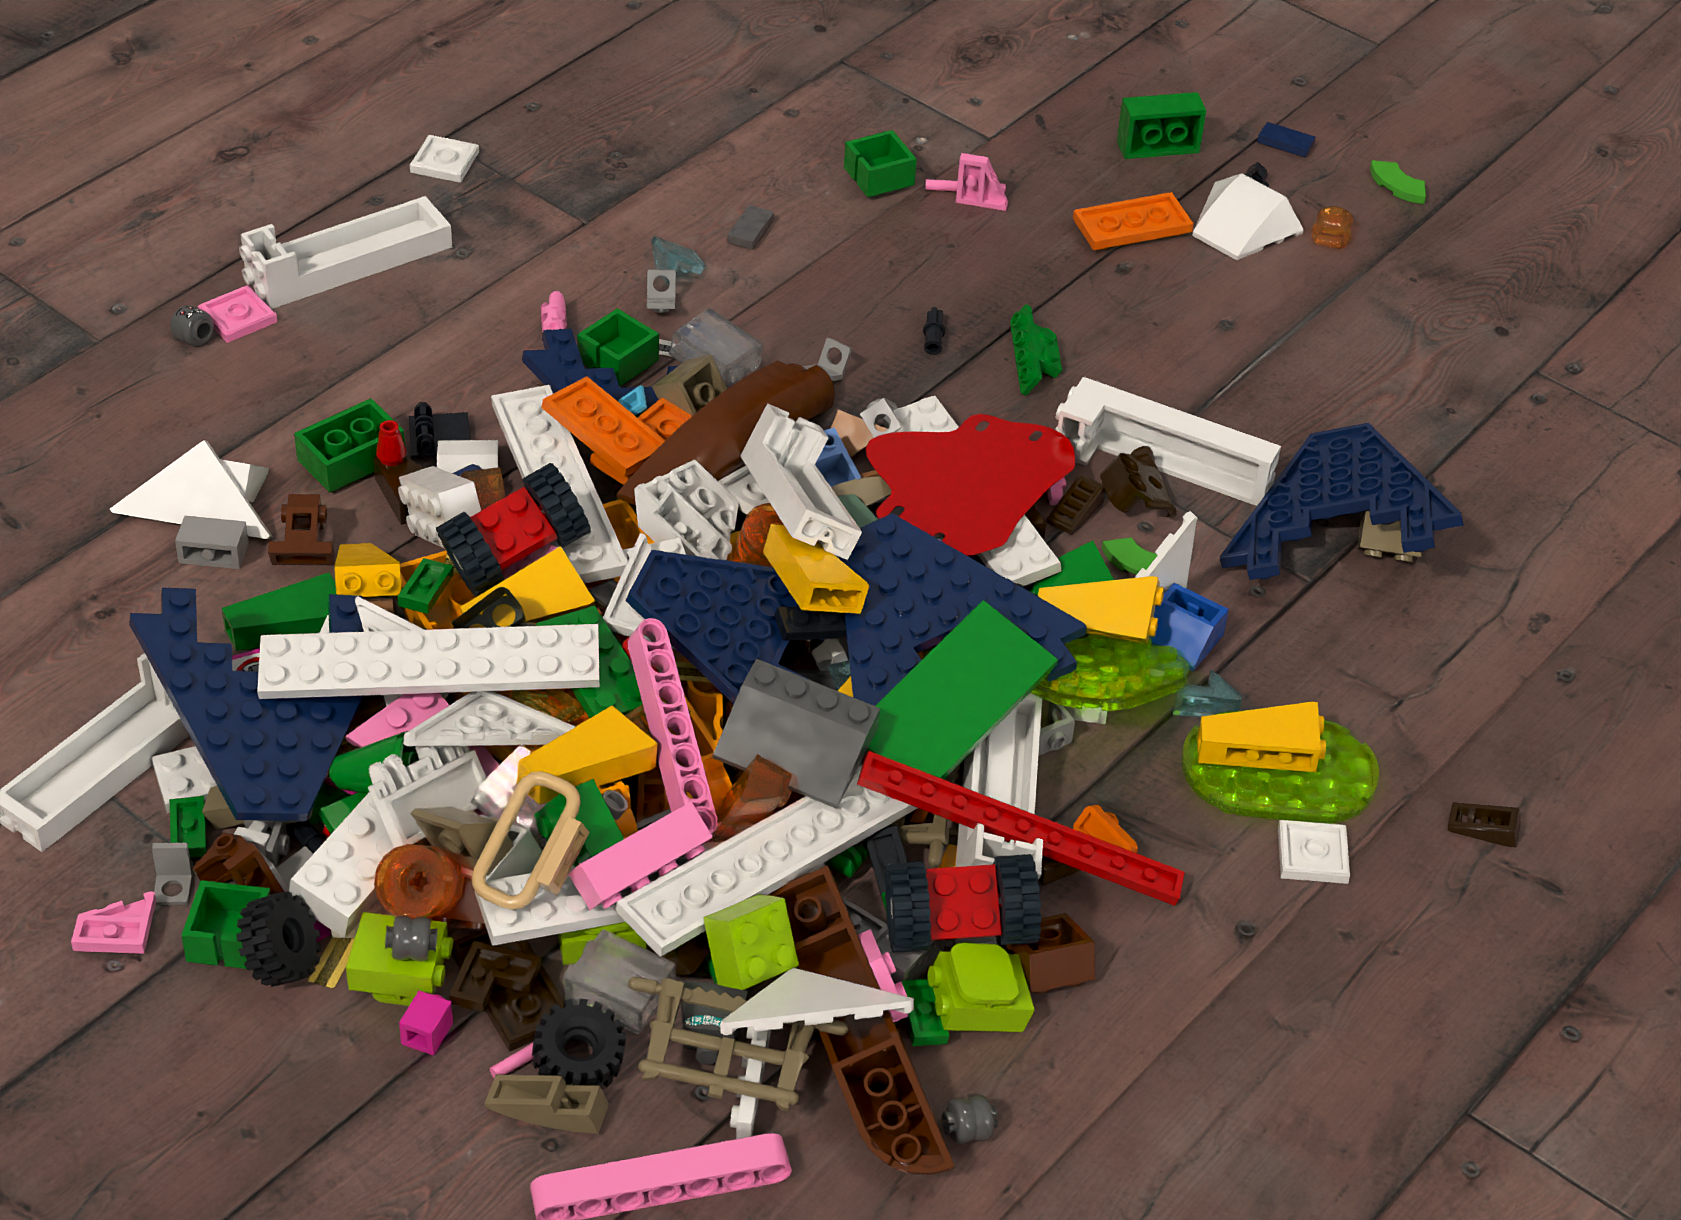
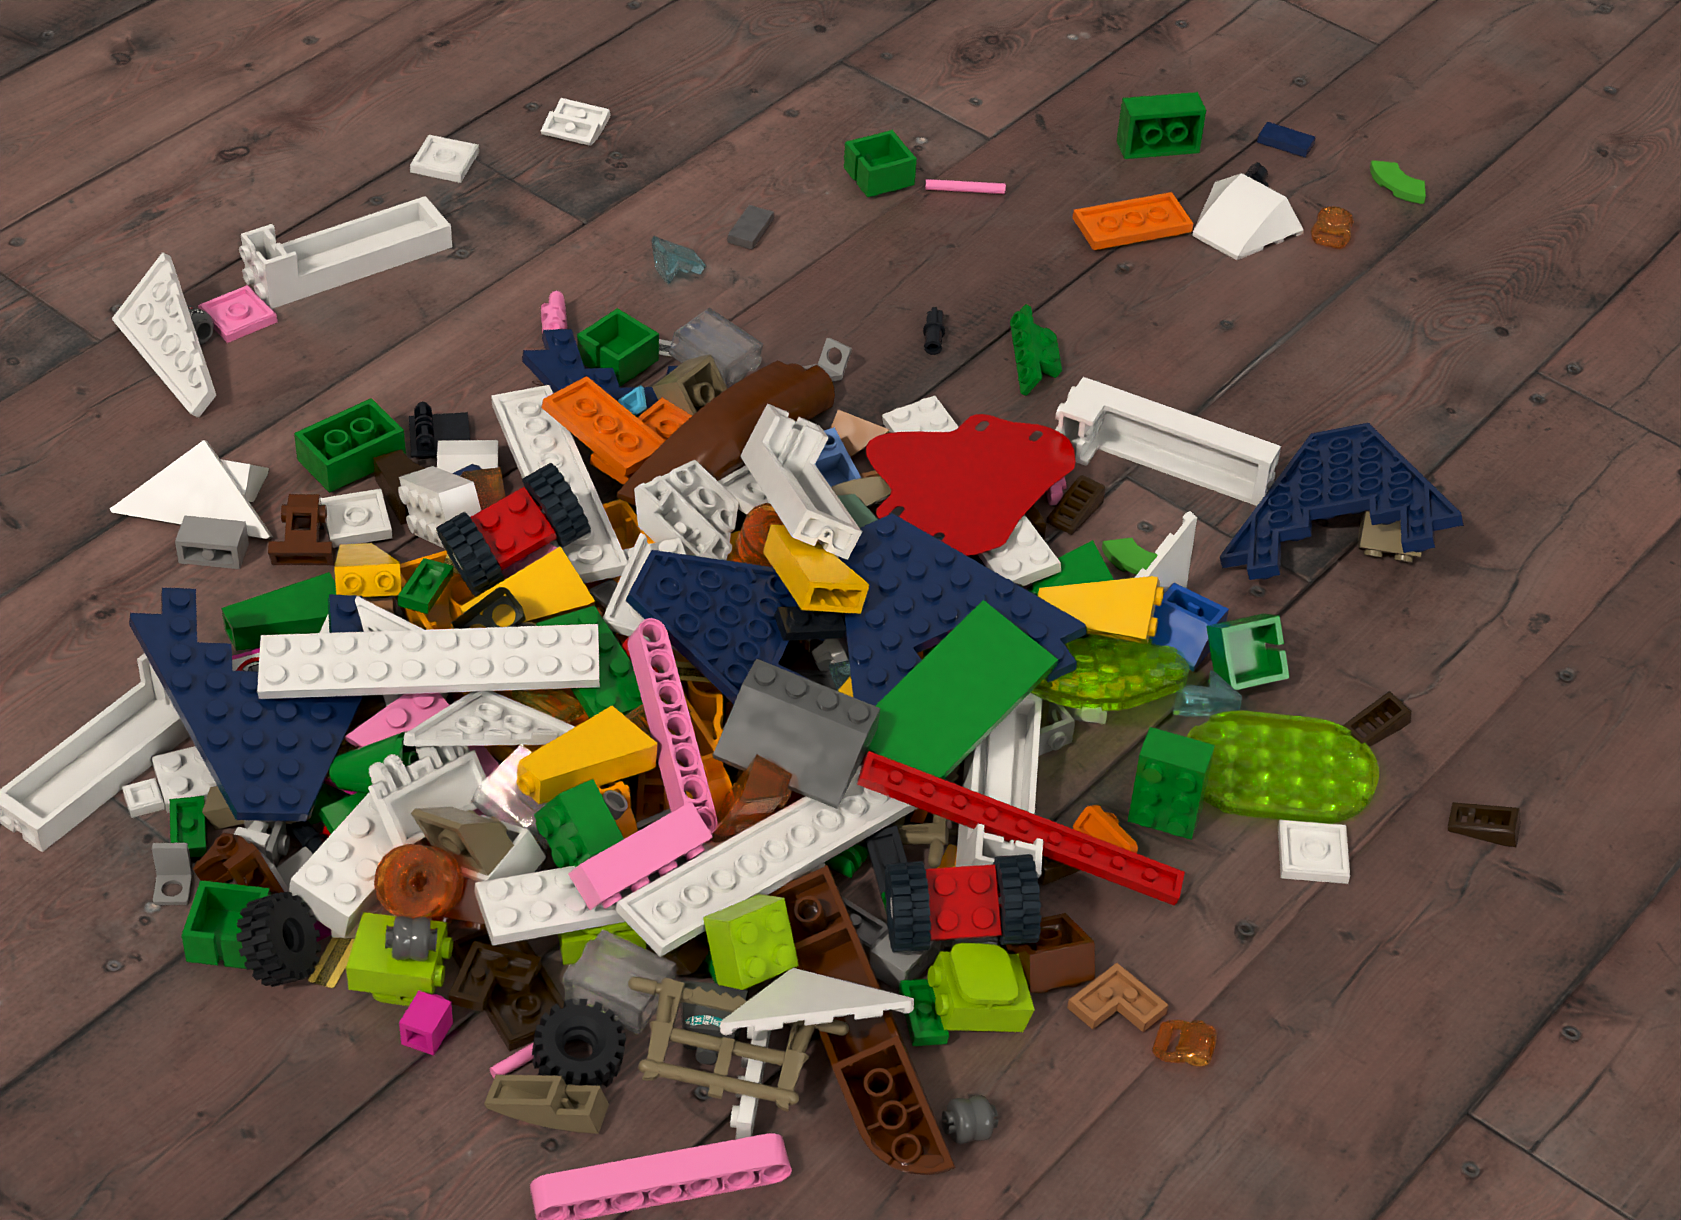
bright pink wing [71,892,156,954] -> none
red cone [376,420,407,466] -> none
tan bar [471,771,589,910] -> none
light grey bracket [647,269,676,313] -> none
bright pink wing [858,929,908,1022] -> none
light grey bracket [860,398,902,438] -> none
bright pink wing [956,153,1008,211] -> none
dark brown piece [1100,446,1177,518] -> none
yellow slope [1197,702,1326,772] -> none
none -> white wing [112,252,216,418]
none -> white tile [122,778,165,818]
none -> white plate [320,489,392,548]
none -> white slope [541,98,611,146]
none -> medium nougat plate [1067,963,1169,1032]
none -> green brick [1128,727,1215,840]
none -> clear orange piece [1152,1020,1217,1067]
none -> green piece [1206,613,1290,691]
none -> dark brown slope [1341,691,1412,750]

